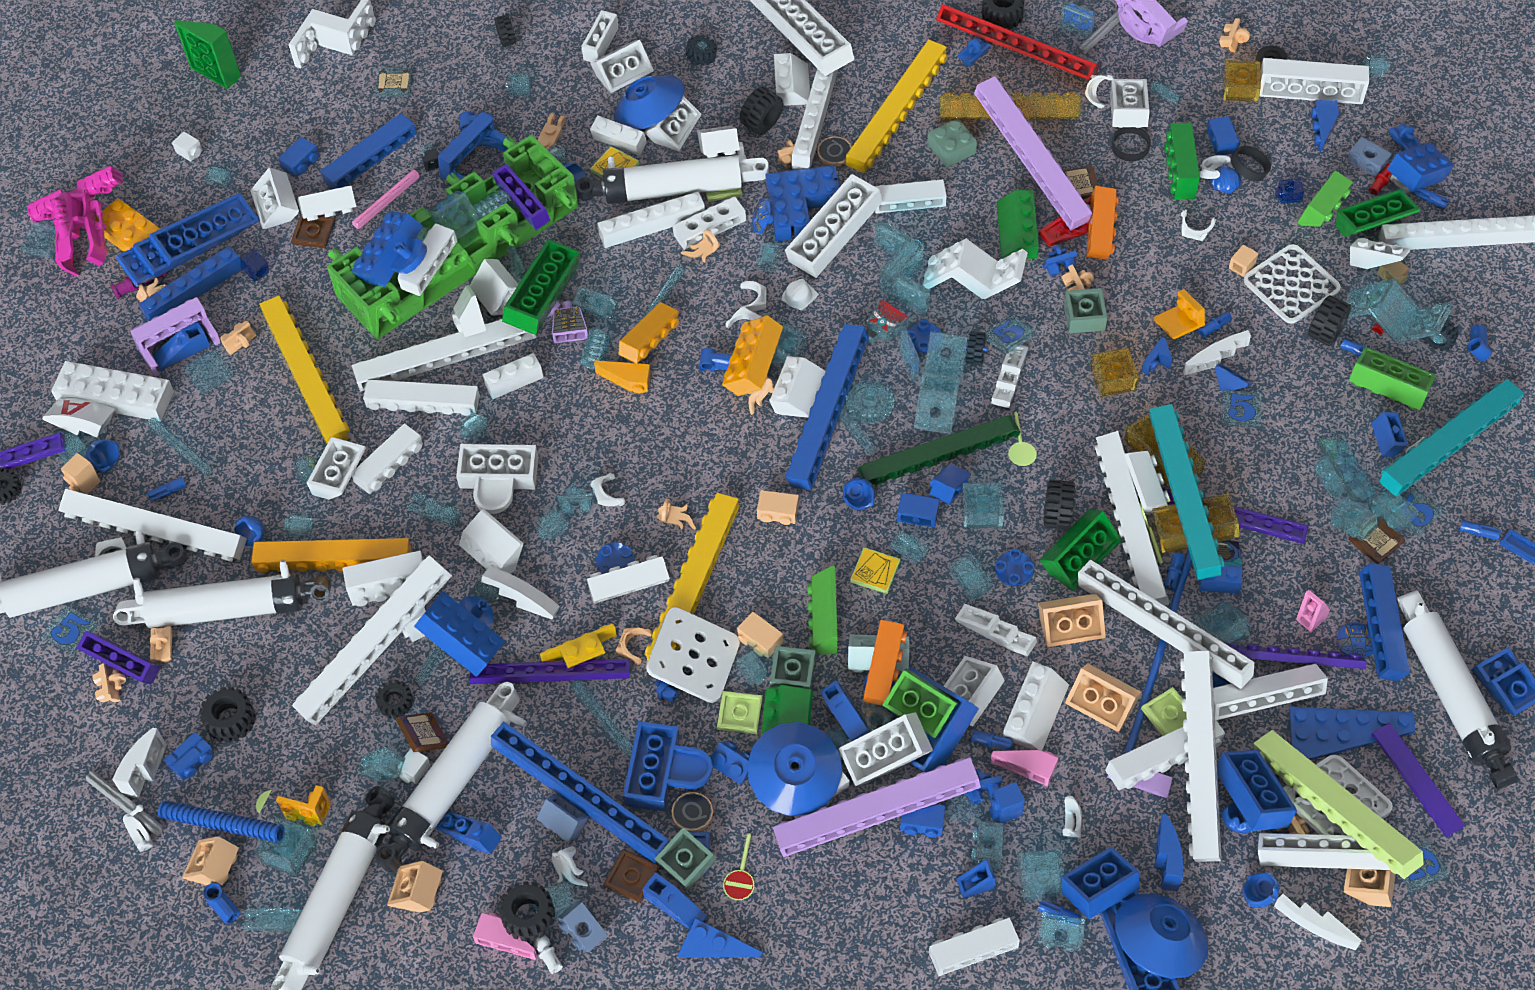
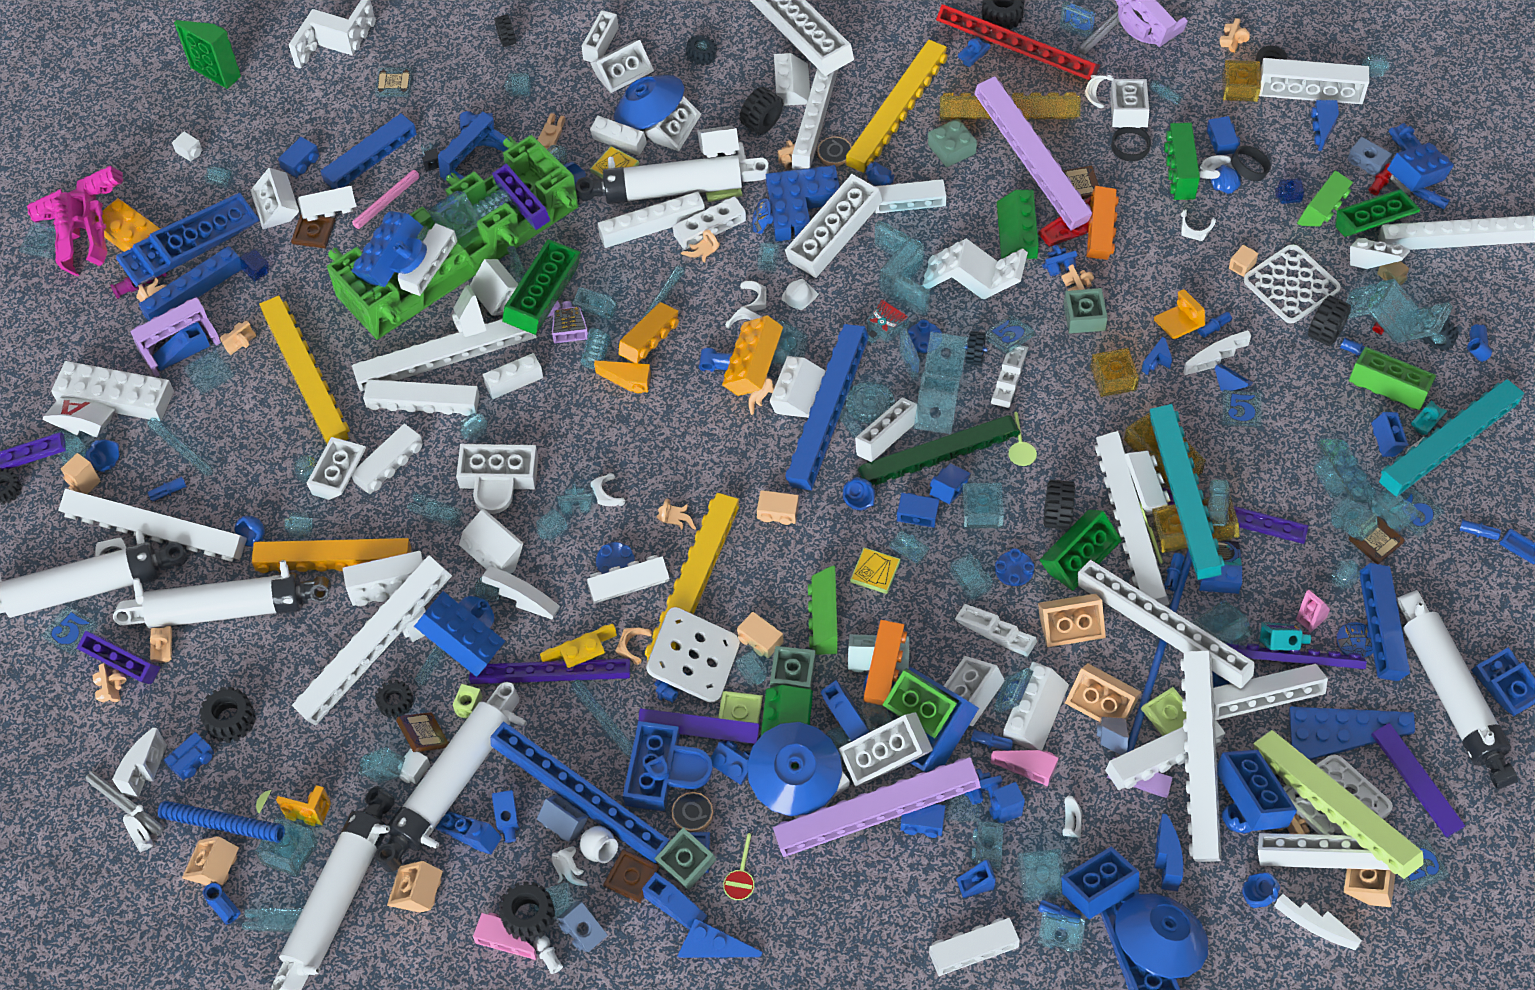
none -> yellowish green brick [453,684,483,718]
none -> blue torso [492,790,520,843]
none -> white piece [580,826,618,863]
none -> dark purple tile [638,708,760,744]
none -> blue tile [644,755,669,780]
none -> white brick [855,397,918,462]
none -> blue hair [866,162,895,186]
none -> clear light blue tile [993,668,1034,713]
none -> sand blue slope [1096,717,1128,755]
none -> clear light blue brick [1208,479,1230,526]
none -> teal torso [1259,622,1311,650]
none -> clear light blue head [1330,560,1361,590]
none -> teal hips [1411,400,1447,435]

